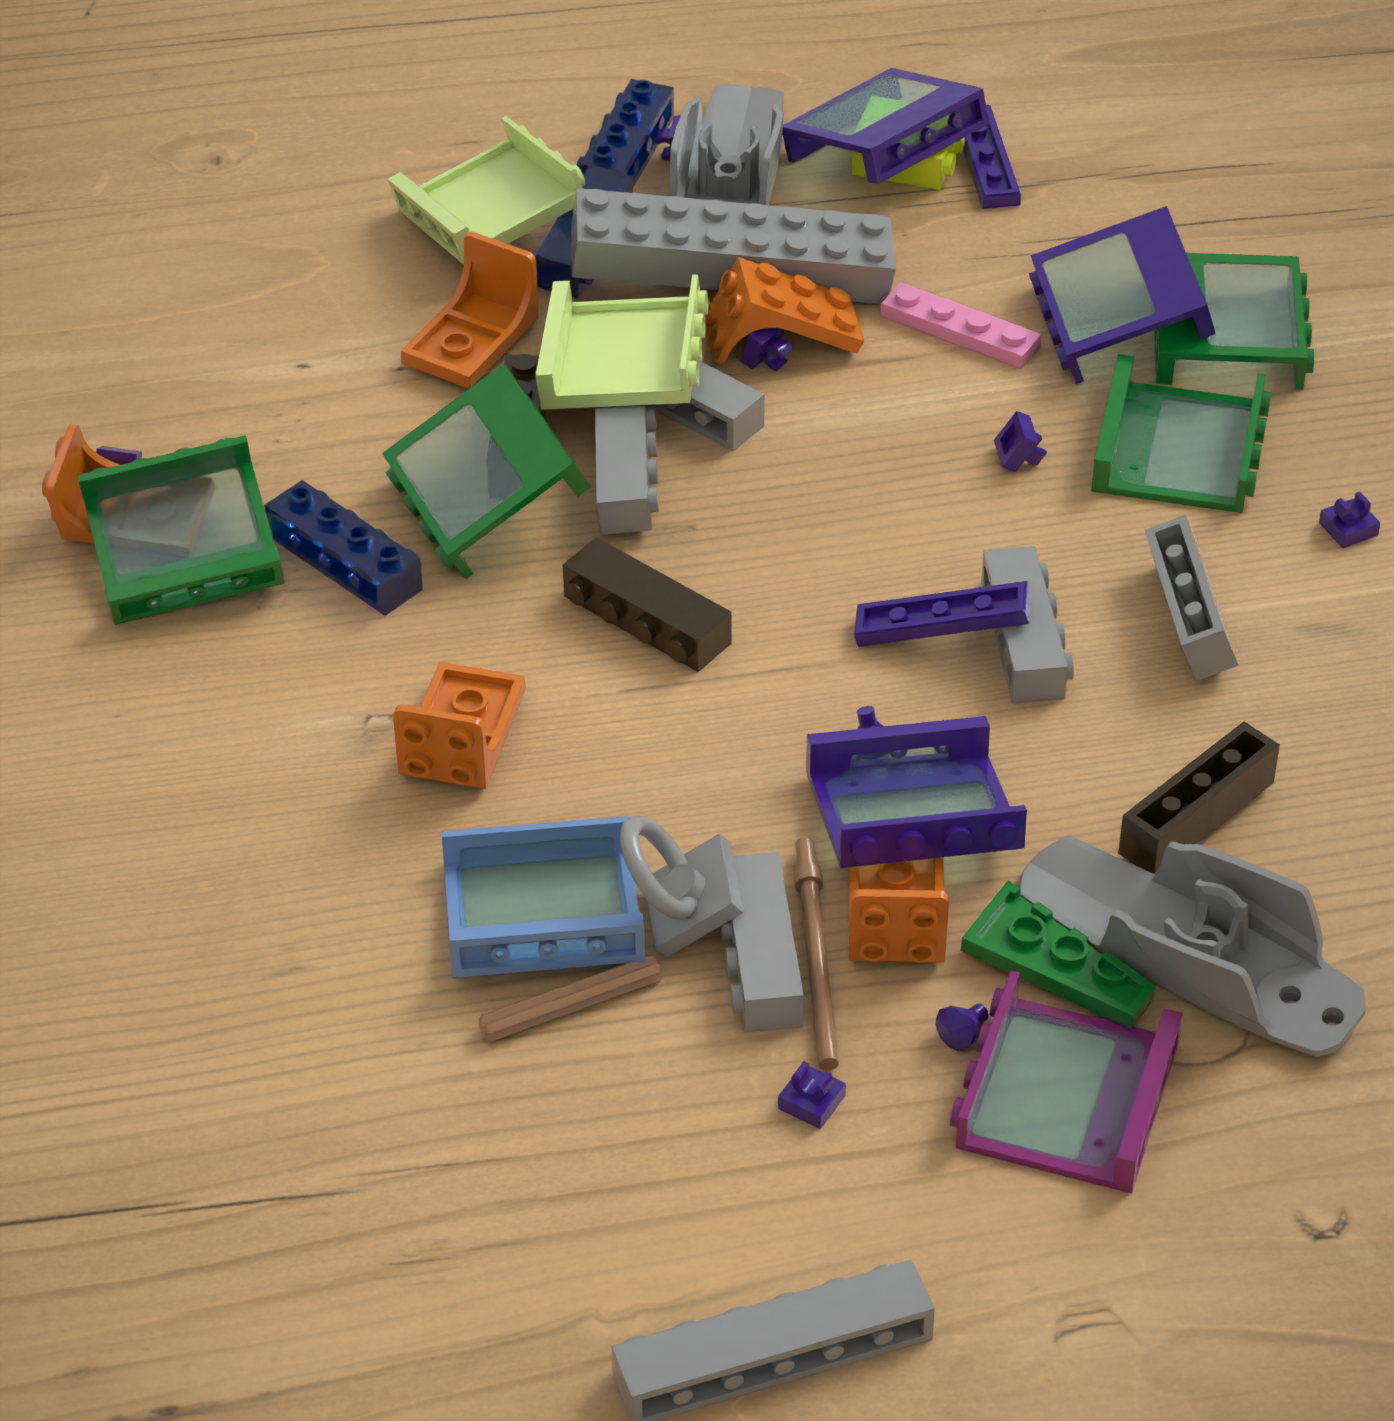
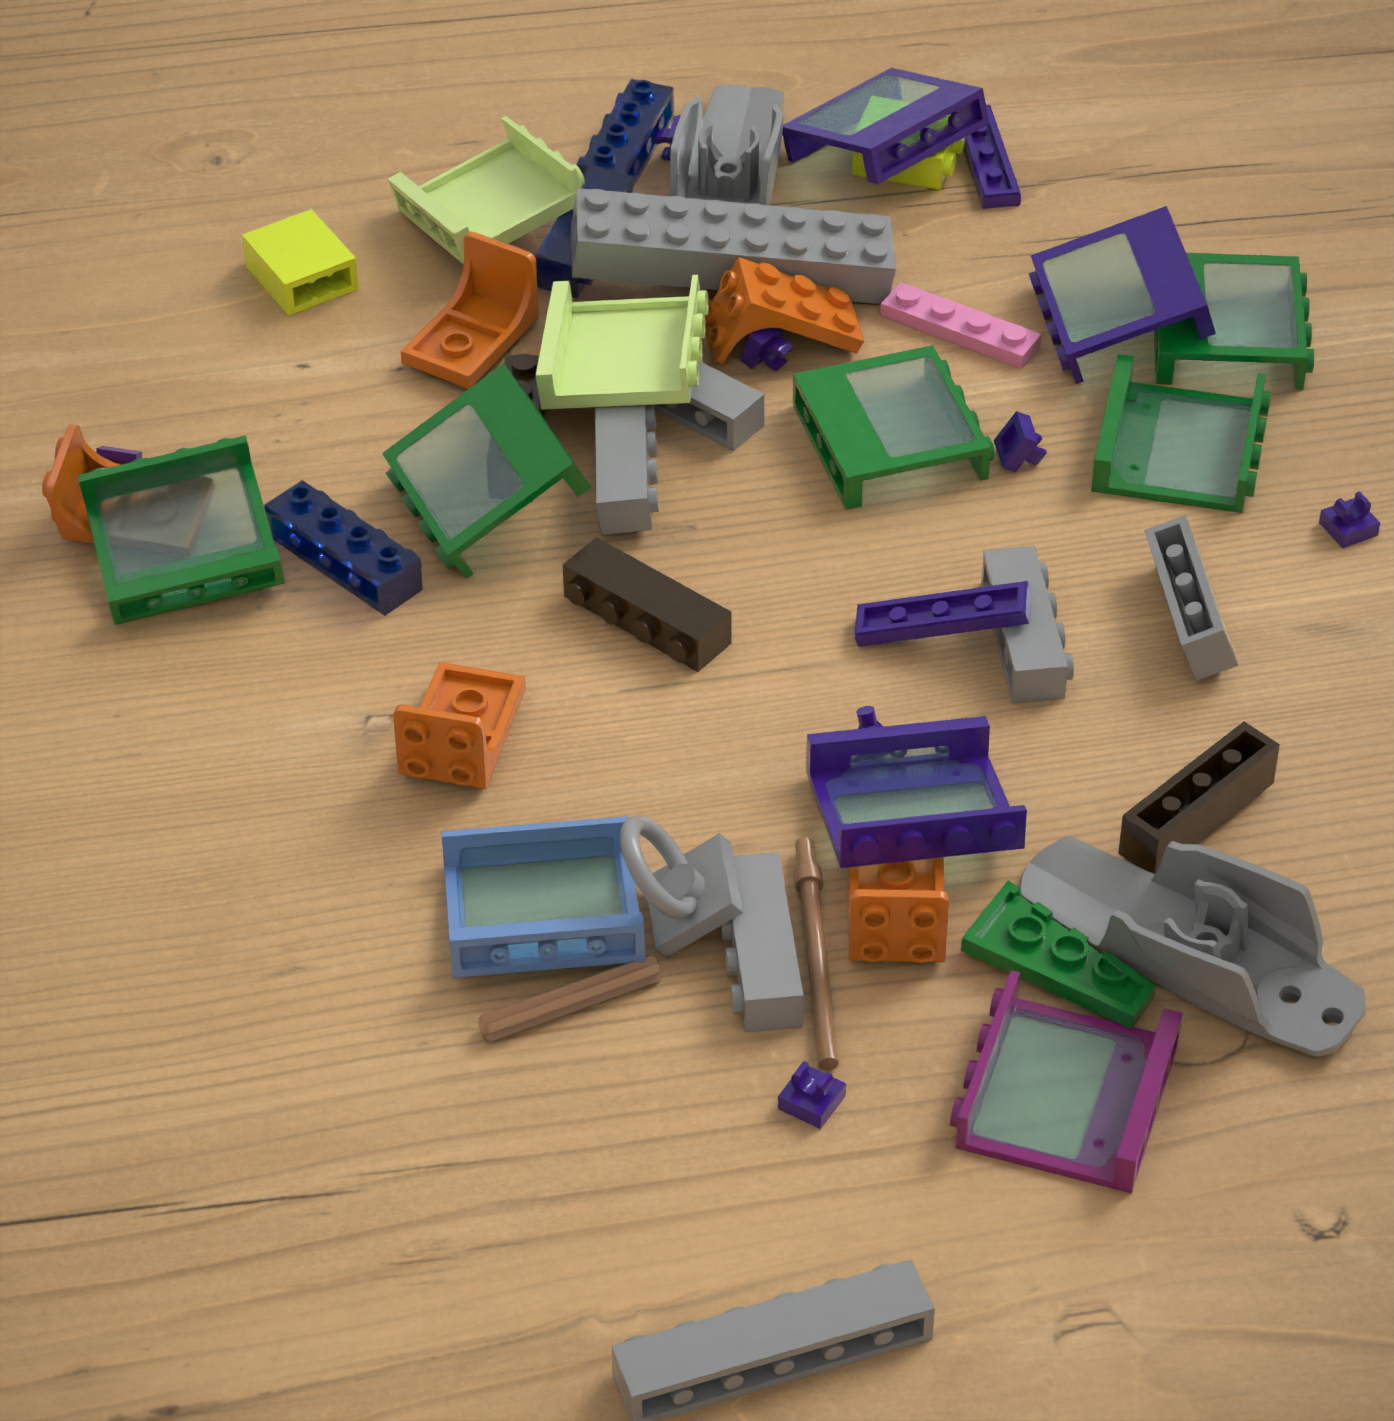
dark purple rock [935,1003,989,1051] -> none
none -> neon yellow brick [242,209,359,316]
none -> panel [793,345,995,510]

